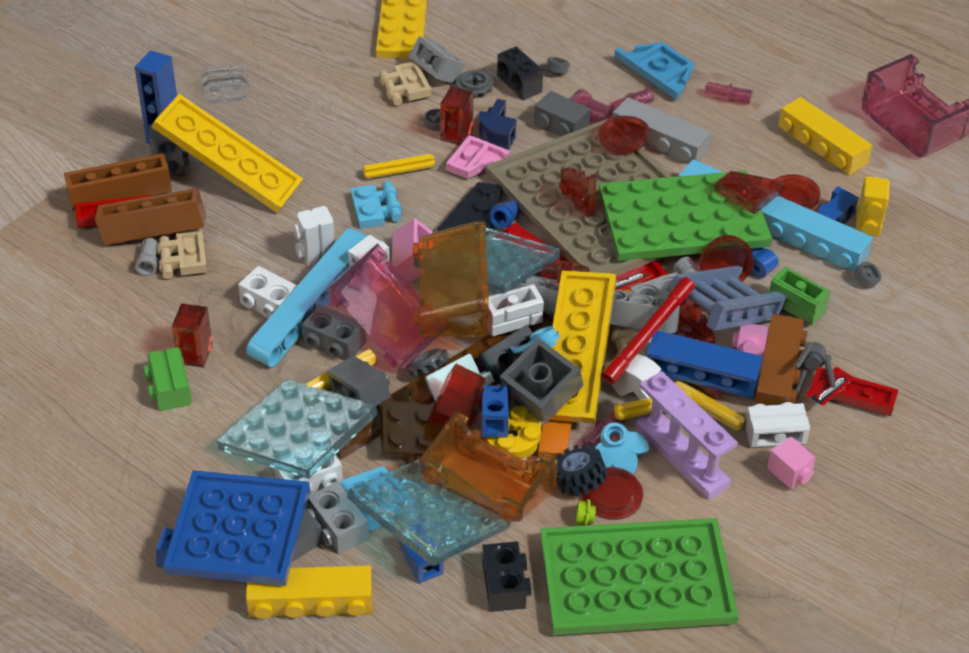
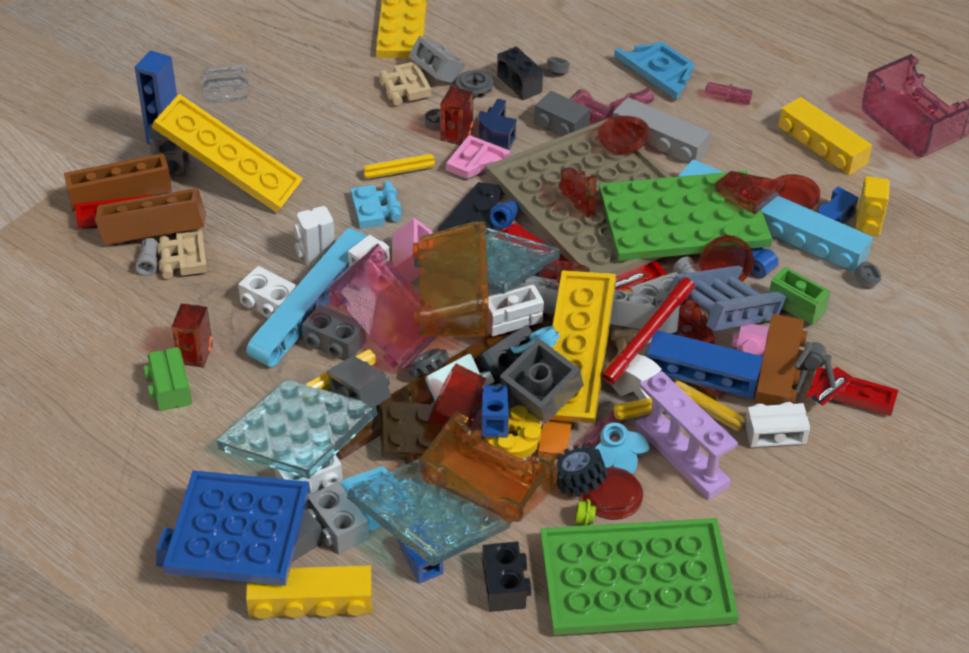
bright pink brick [767,437,816,490] -> none

